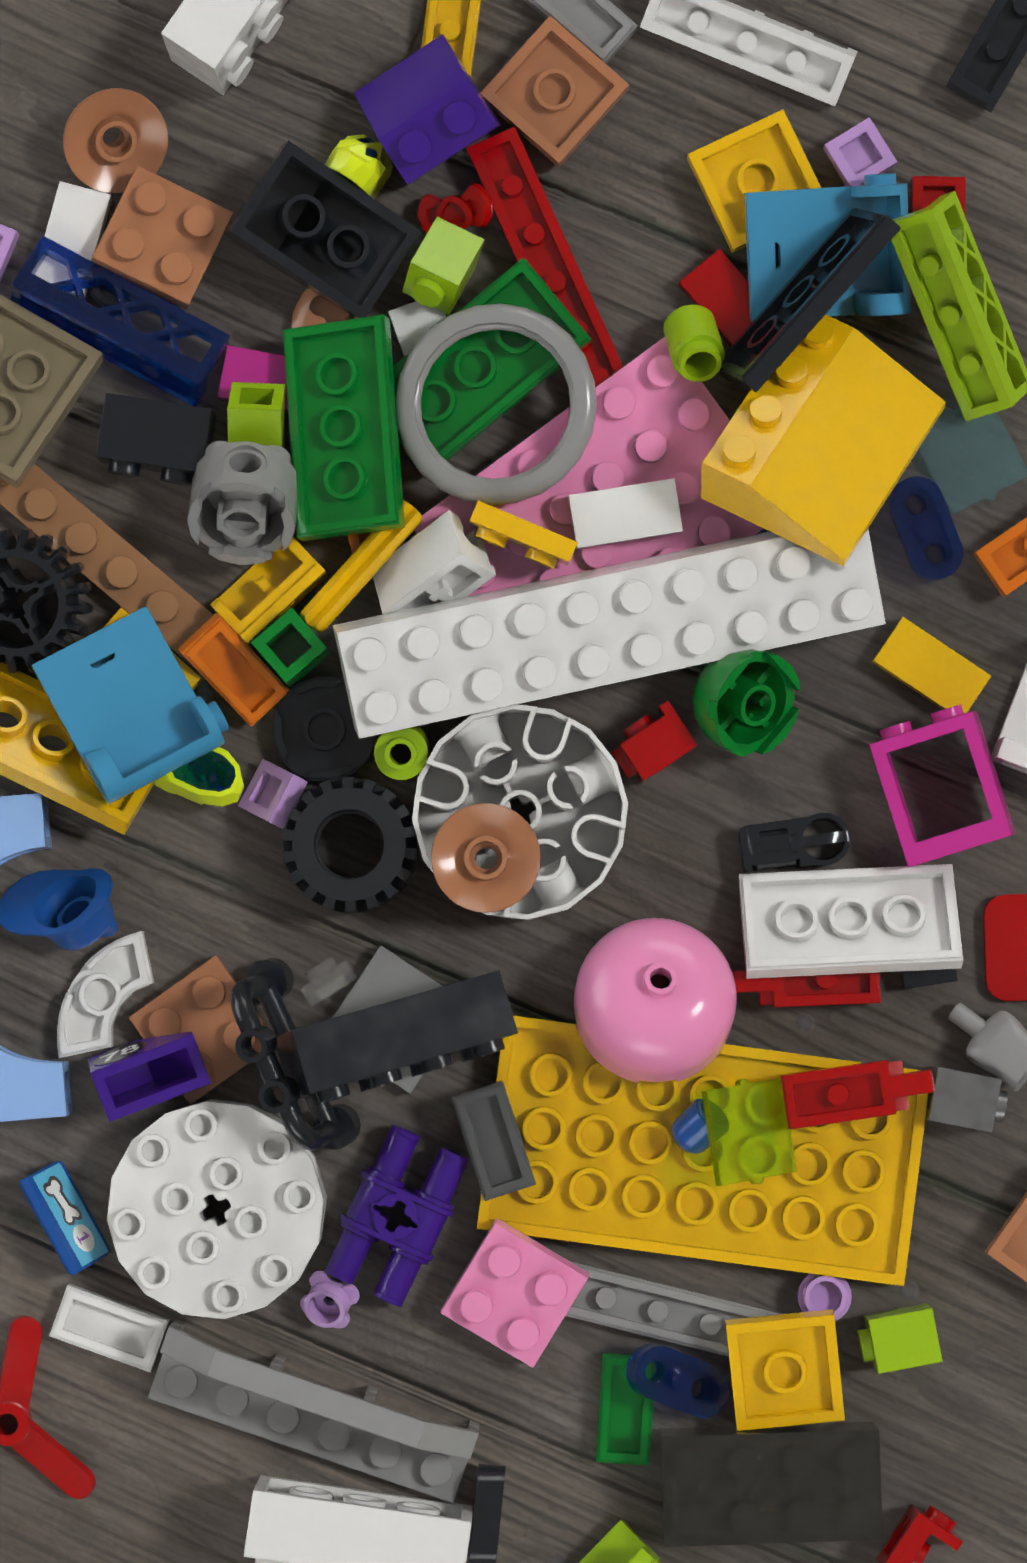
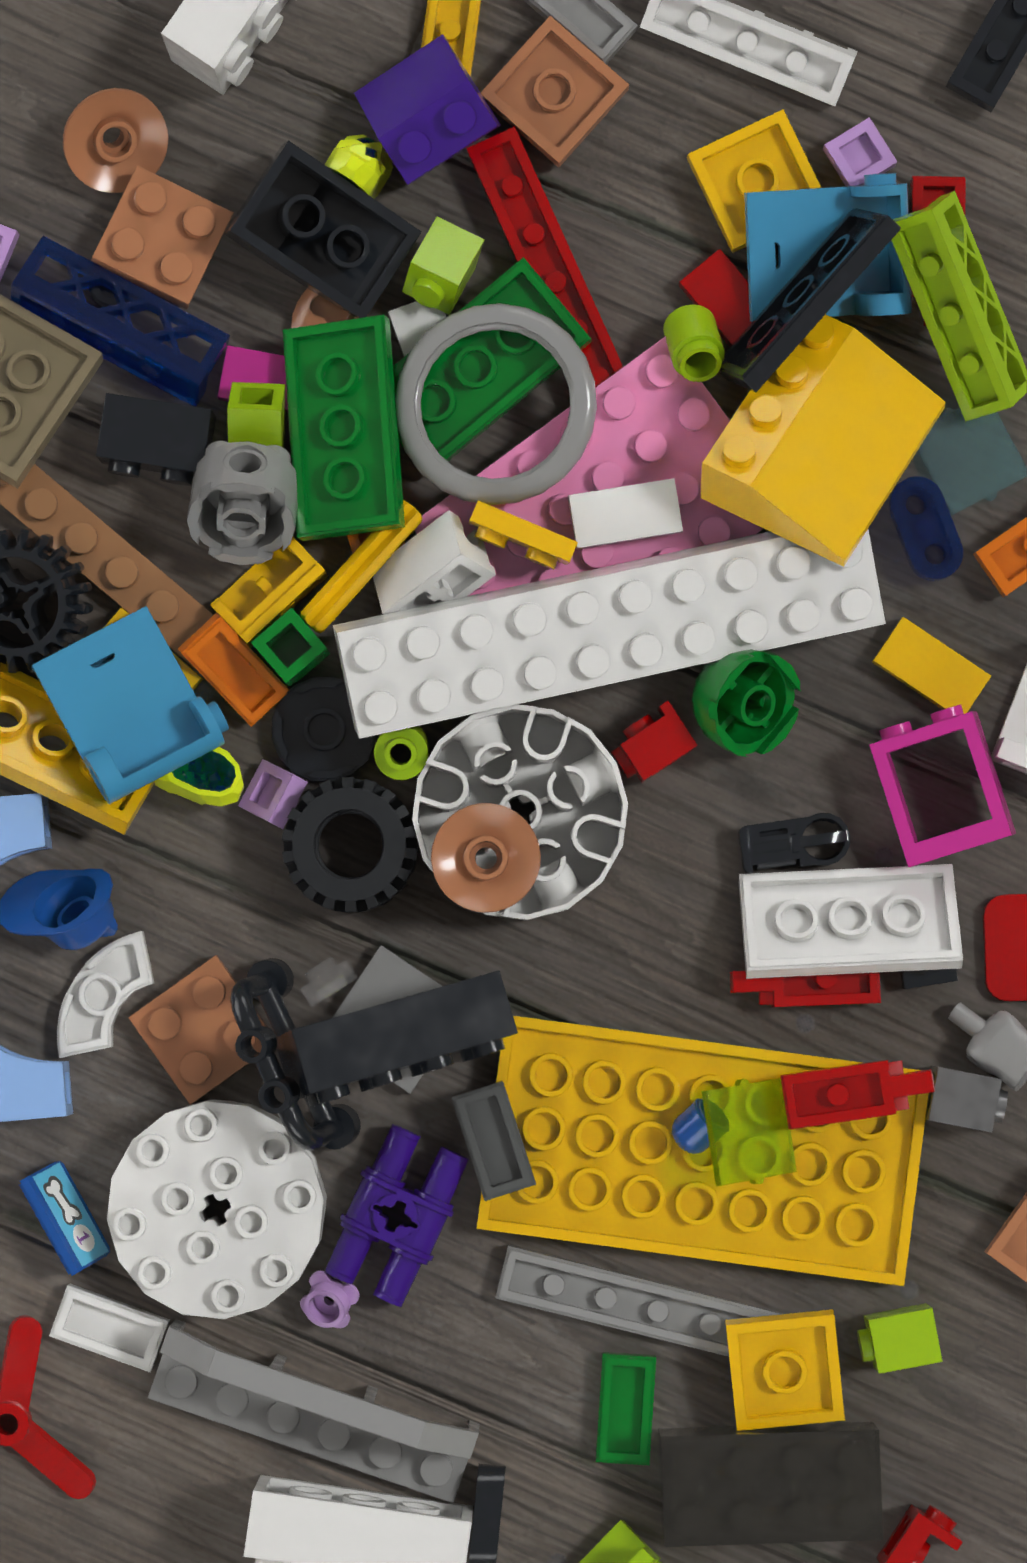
white tile [32,181,113,299] -> none
dark purple slope [88,1032,211,1122] -> none
red piece [417,183,493,233] -> none
bright pink plate [440,1218,589,1368] -> none
bright pink cylinder [574,918,737,1083] -> none
clear blue plate [626,1343,730,1418] -> none
lavender plate [797,1274,852,1321] -> none

